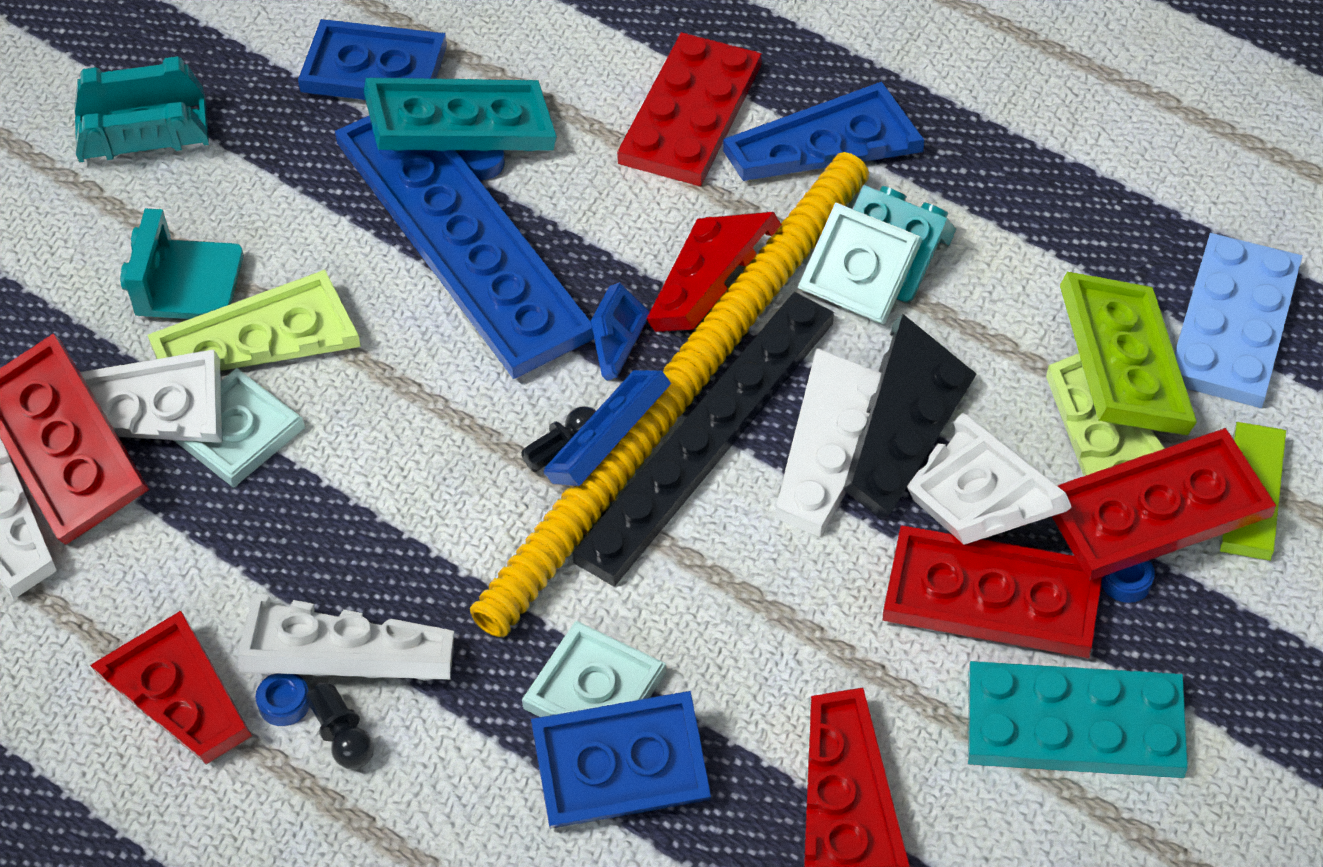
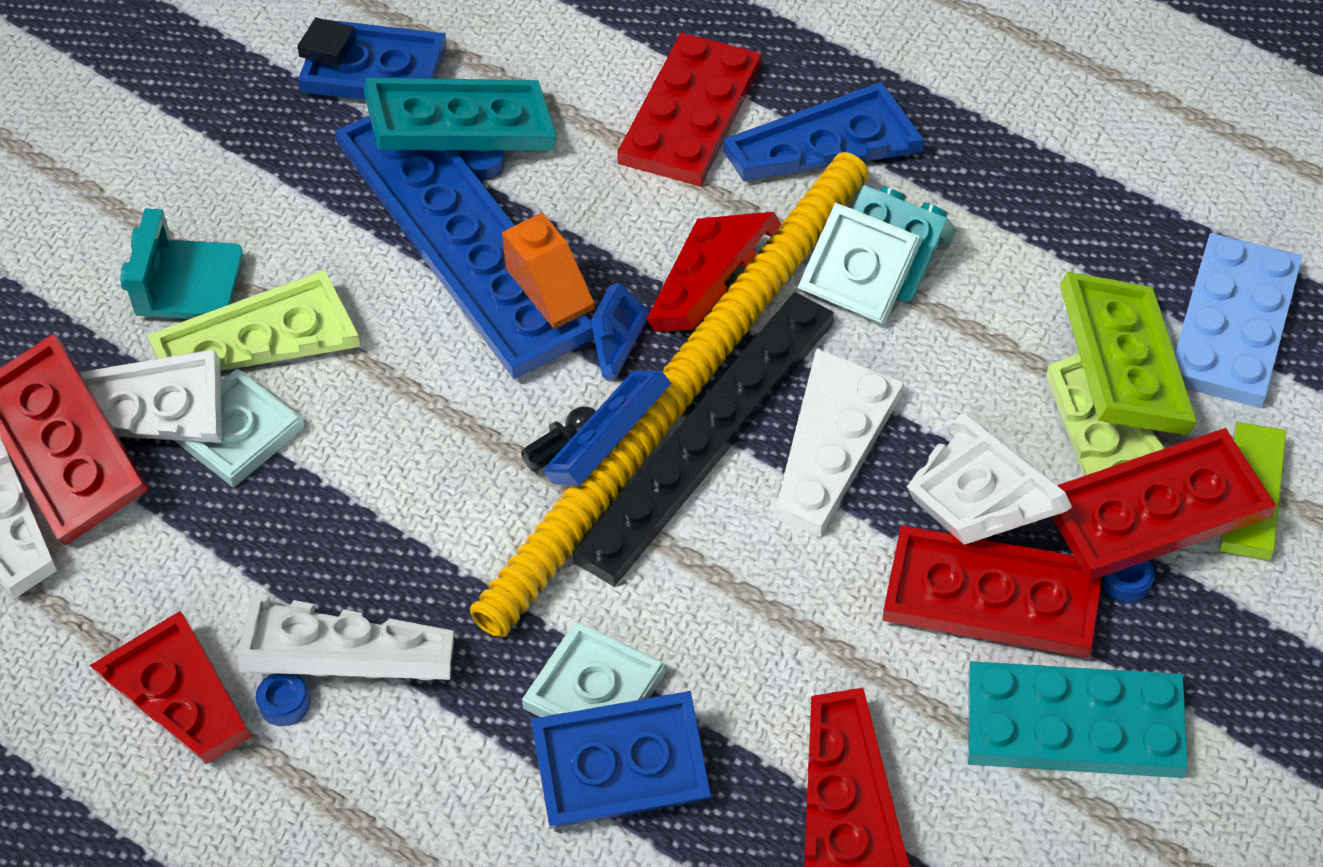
teal piece [74,56,209,162] -> none
black axle [306,682,374,769] -> none
black wing [843,314,977,520] -> none
none -> black tile [297,17,357,67]
none -> orange slope [502,212,595,330]

